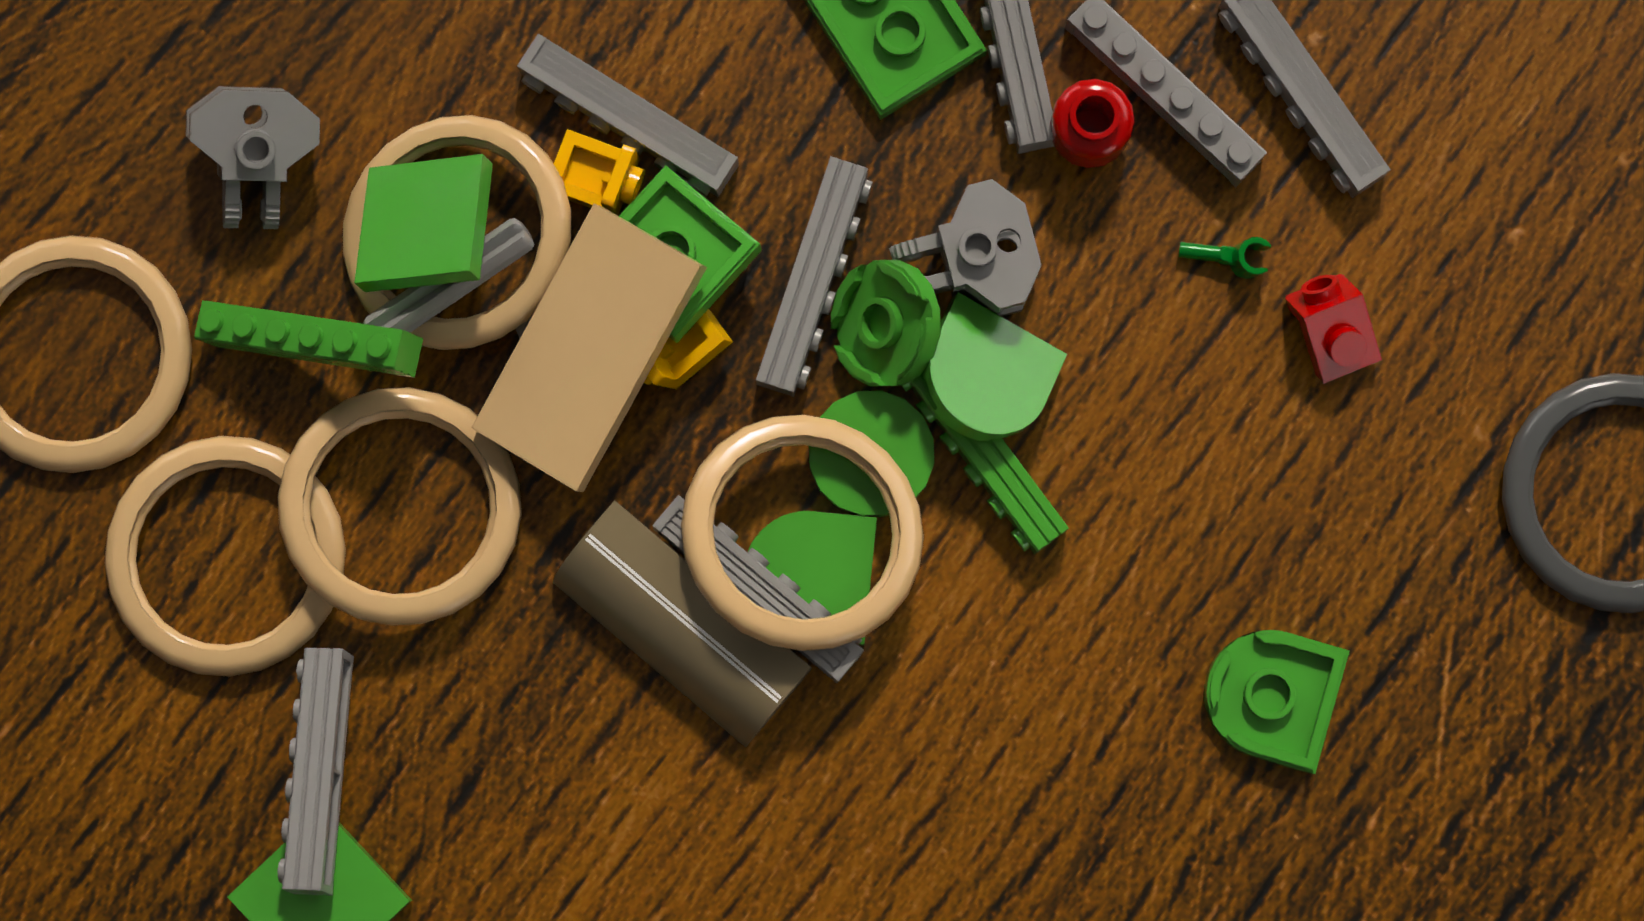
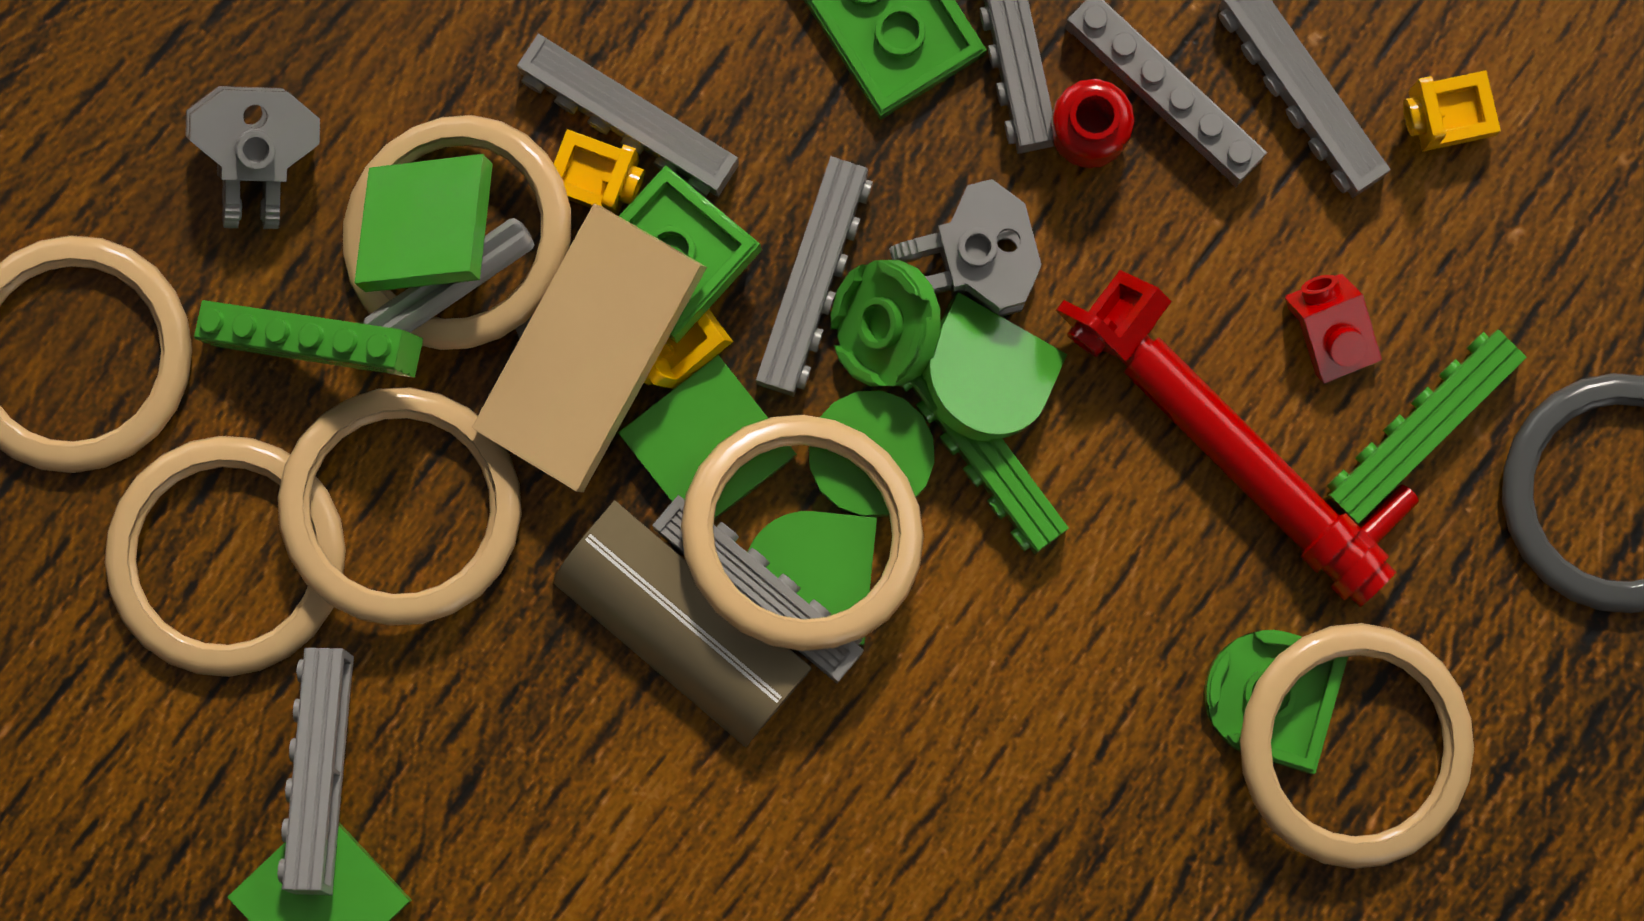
green hand [1179,237,1271,279] -> none
none -> bright green tile [618,355,797,521]
none -> red bracket [1056,270,1172,362]
none -> red cylinder [1119,334,1419,607]
none -> tan wedge [1240,623,1474,869]
none -> bright green piece [1324,329,1527,524]
none -> yellow bracket [1403,70,1501,152]

